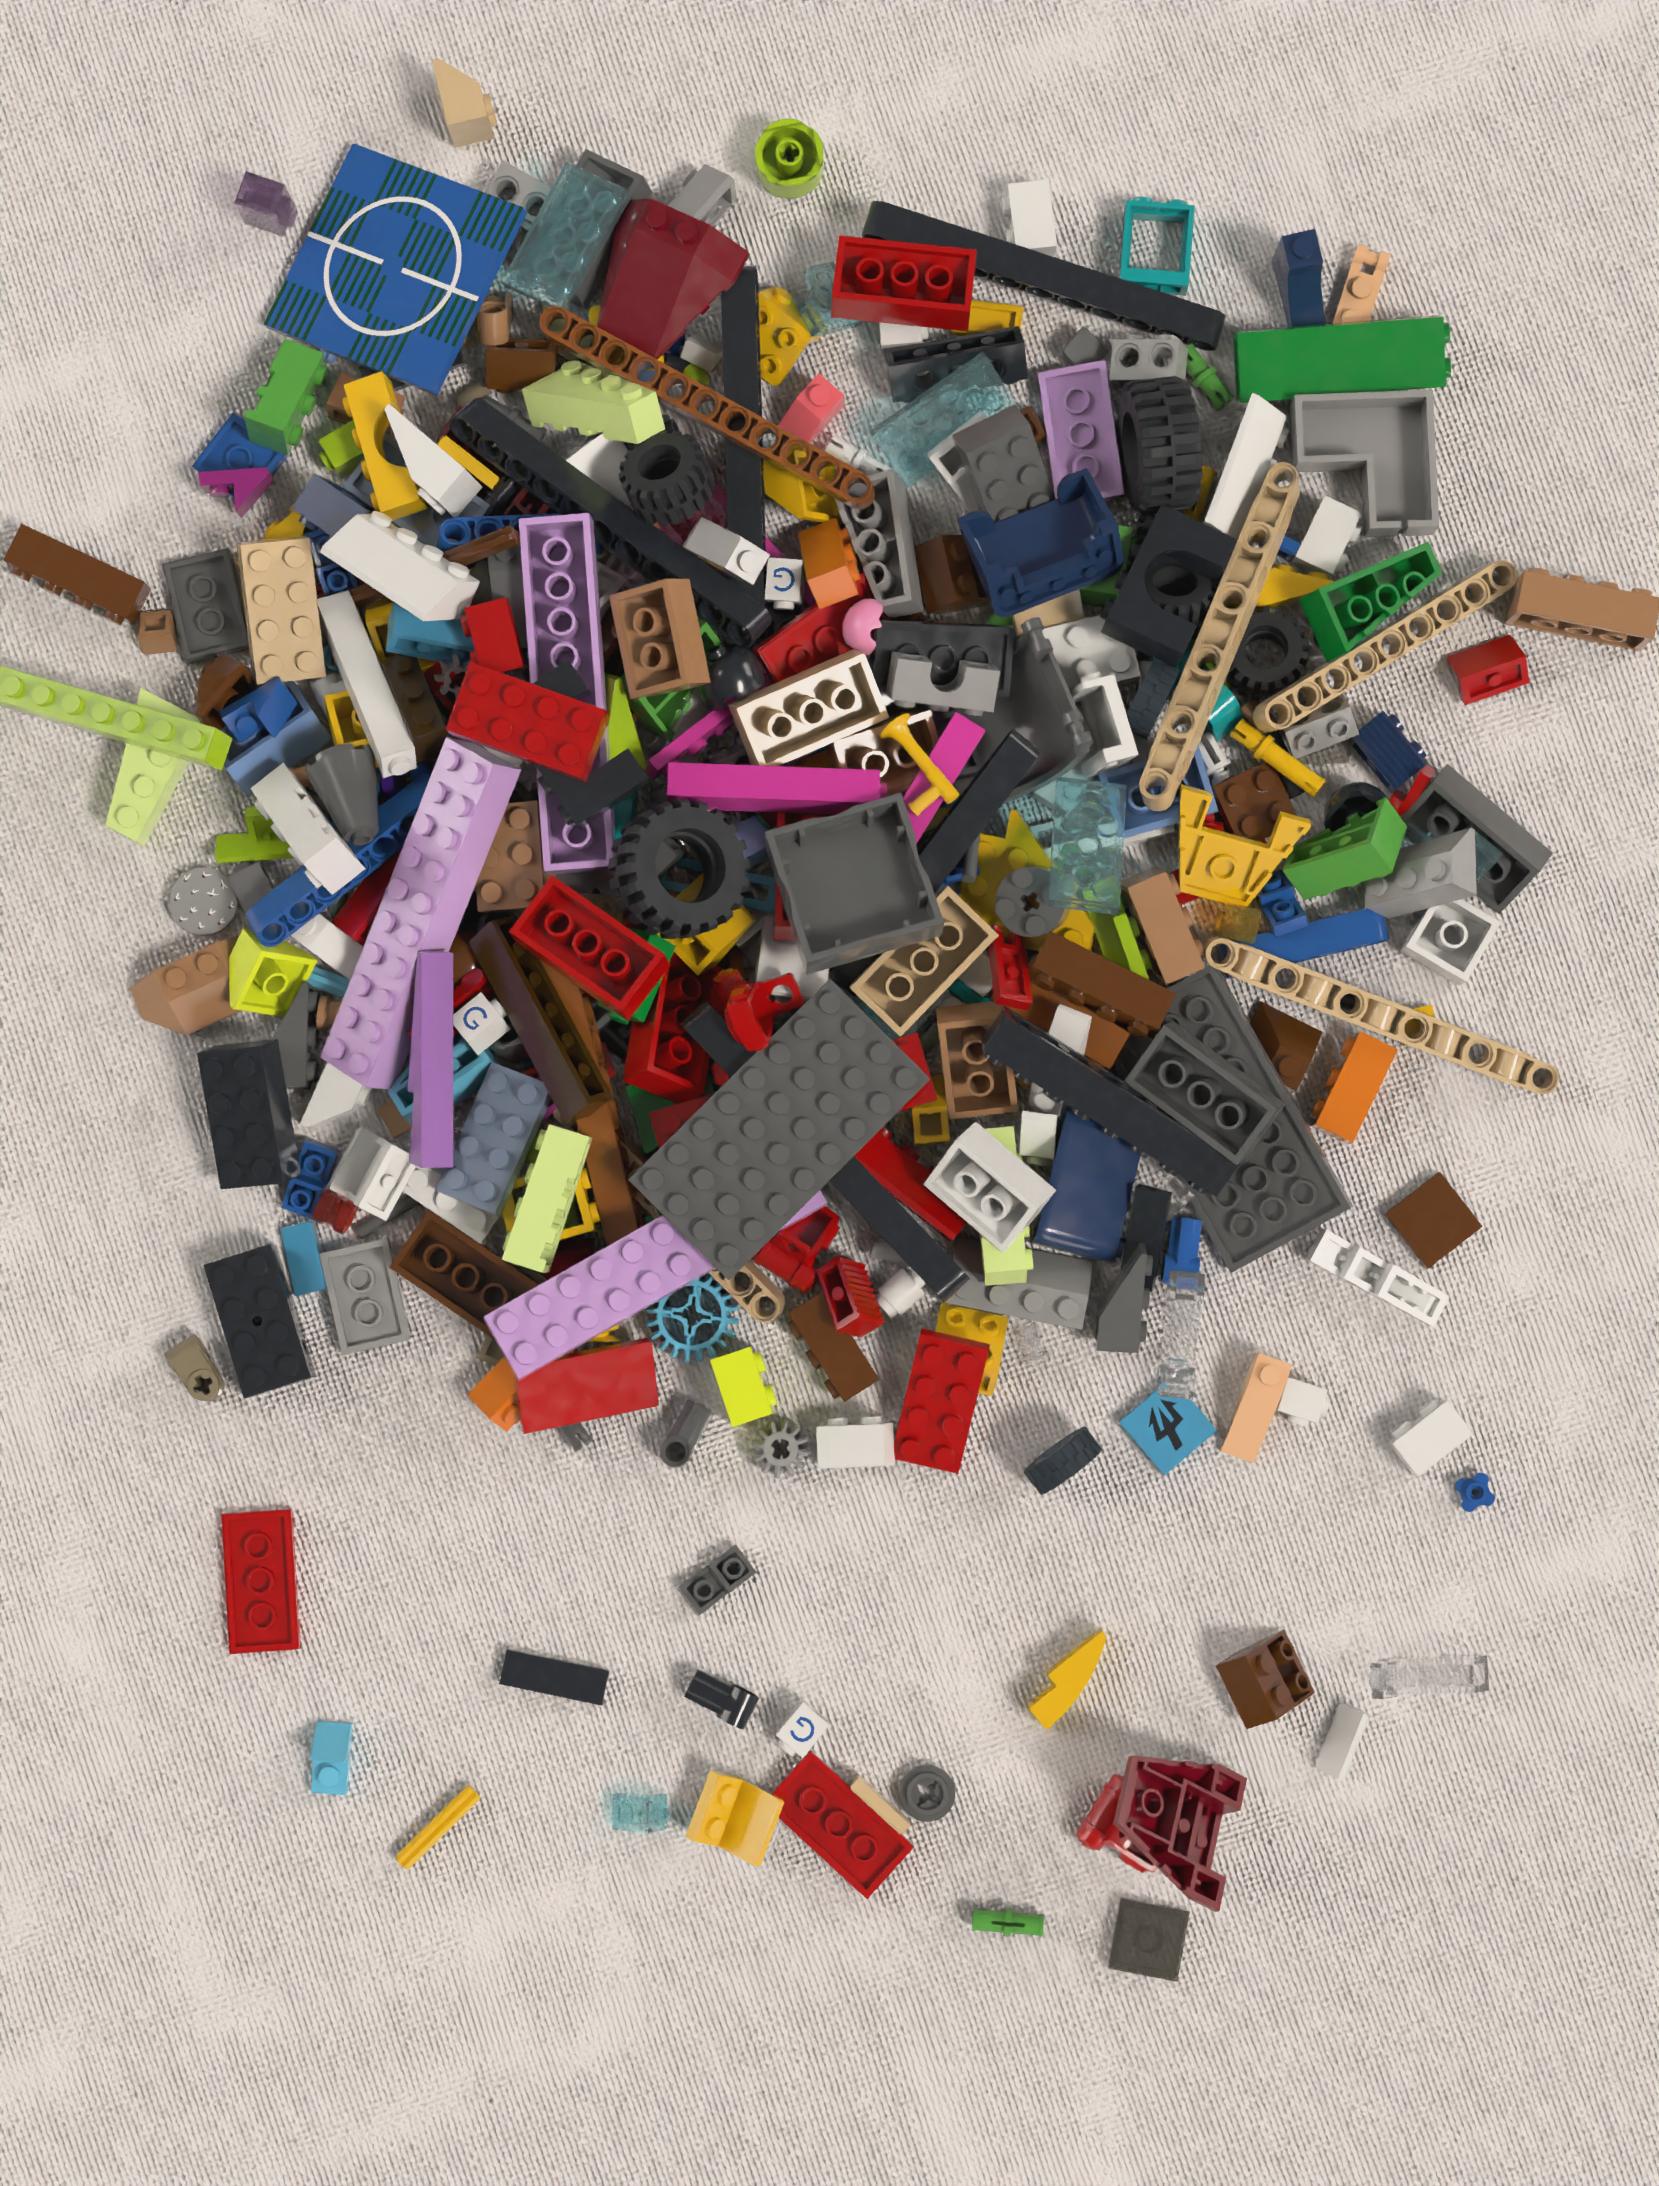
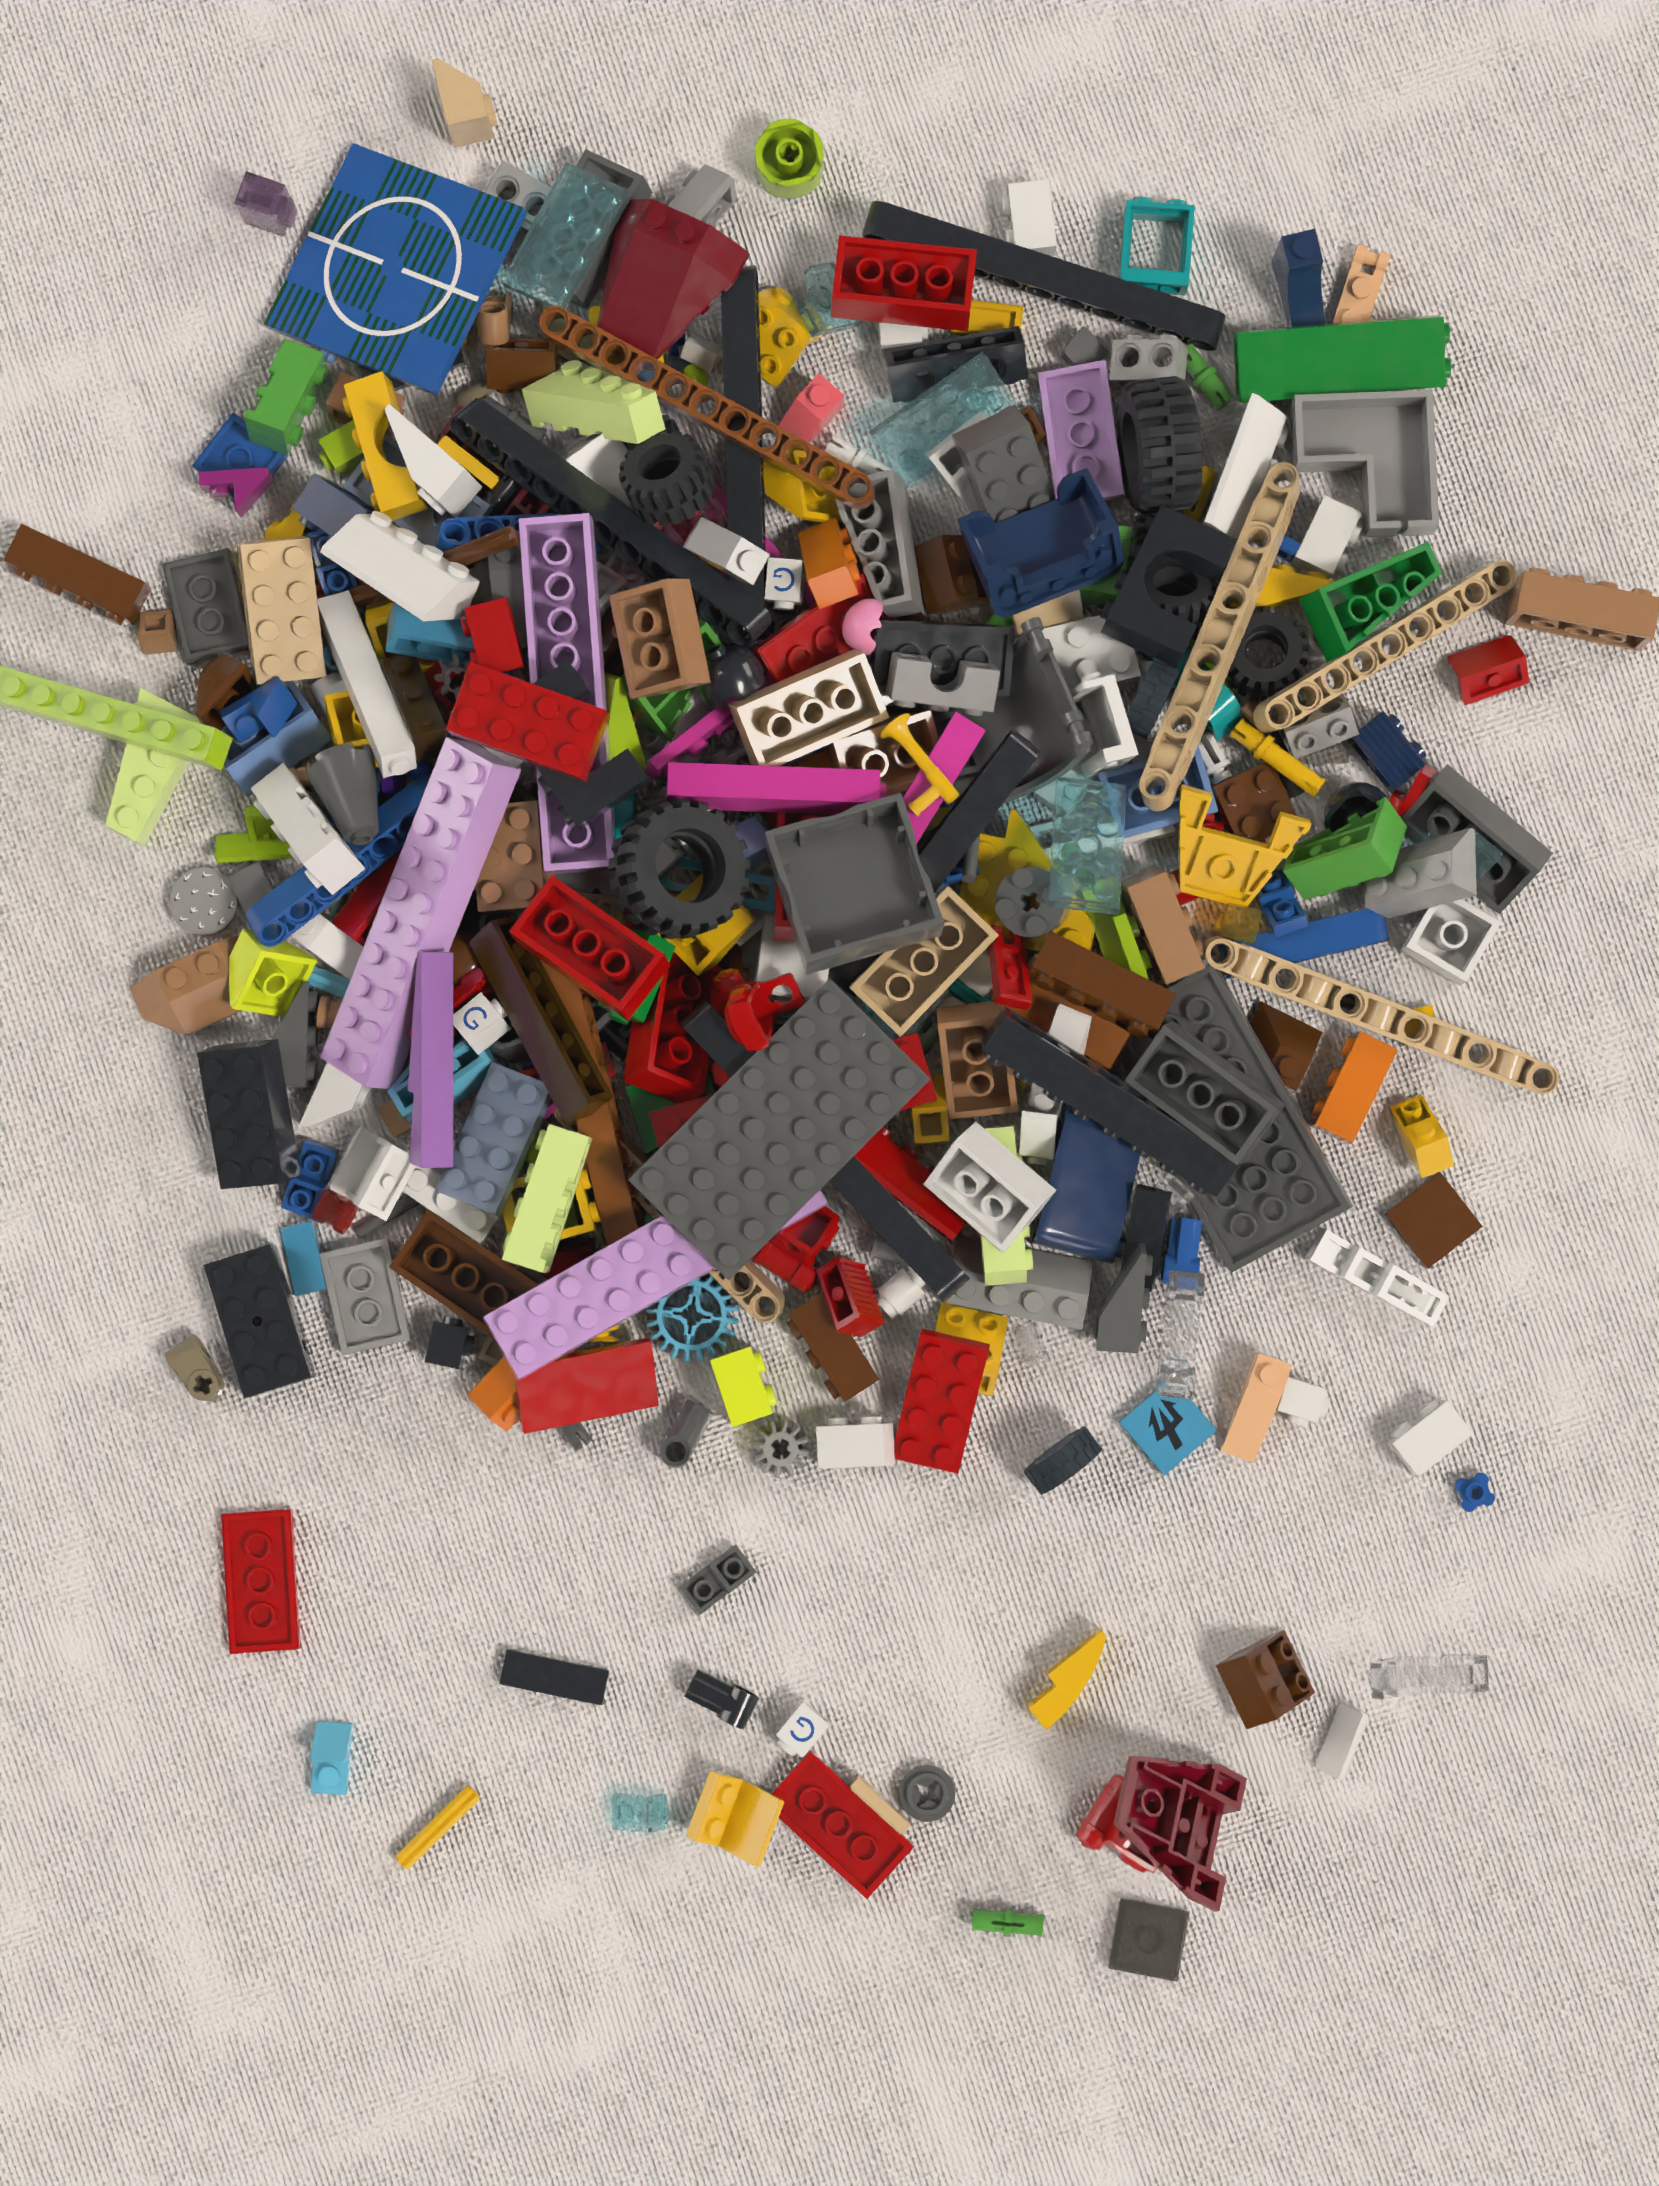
none -> black brick [425,1316,475,1369]
none -> yellow slope [1389,1094,1454,1178]

